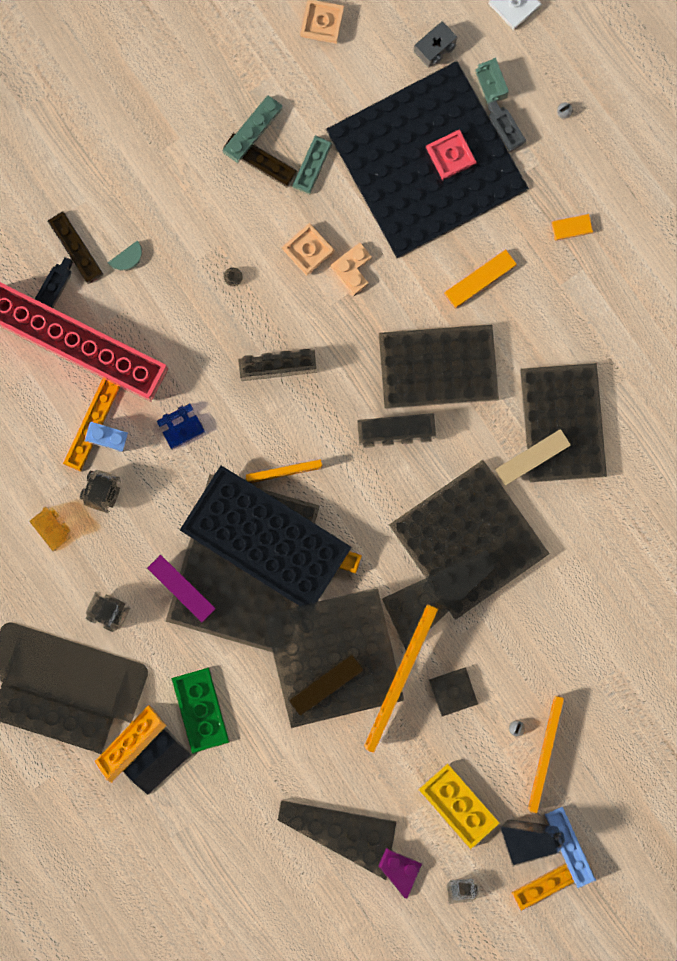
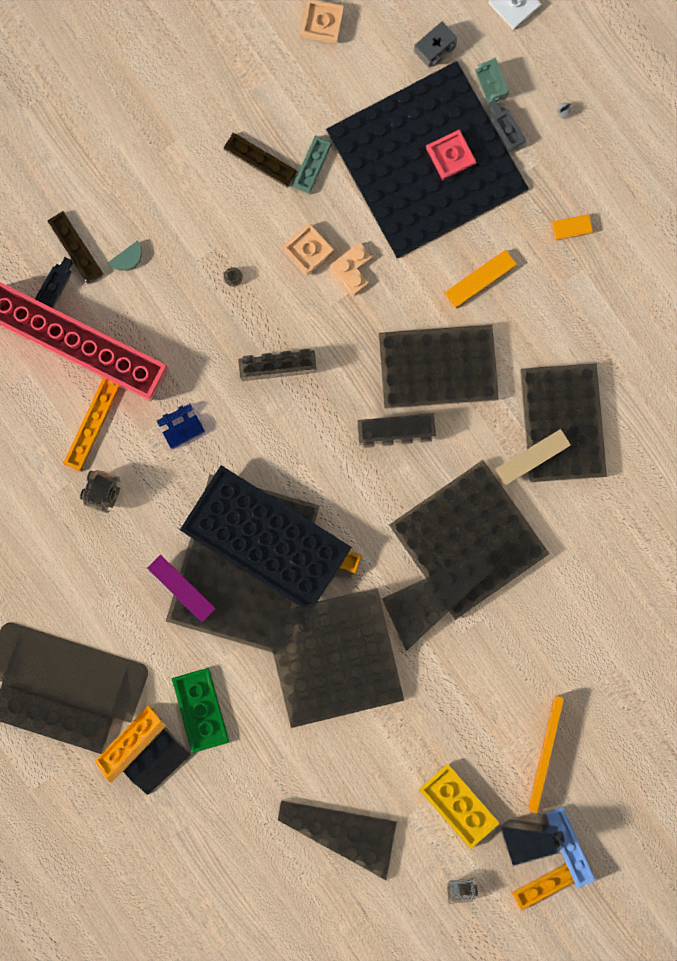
clear yellow bracket [29,506,72,551] -> none
light blue brick [84,422,128,452] -> none
clear smoke brick [85,591,131,632] -> none
sand green plate [223,95,283,163] -> none
light orange tile [246,459,322,483] -> none
dark brown tile [289,654,363,716] -> none
light orange tile [364,604,438,753] -> none
magenta wing [379,848,422,899] -> none
clear smoke plate [429,667,478,717] -> none
light grey hinge [509,721,525,736] -> none

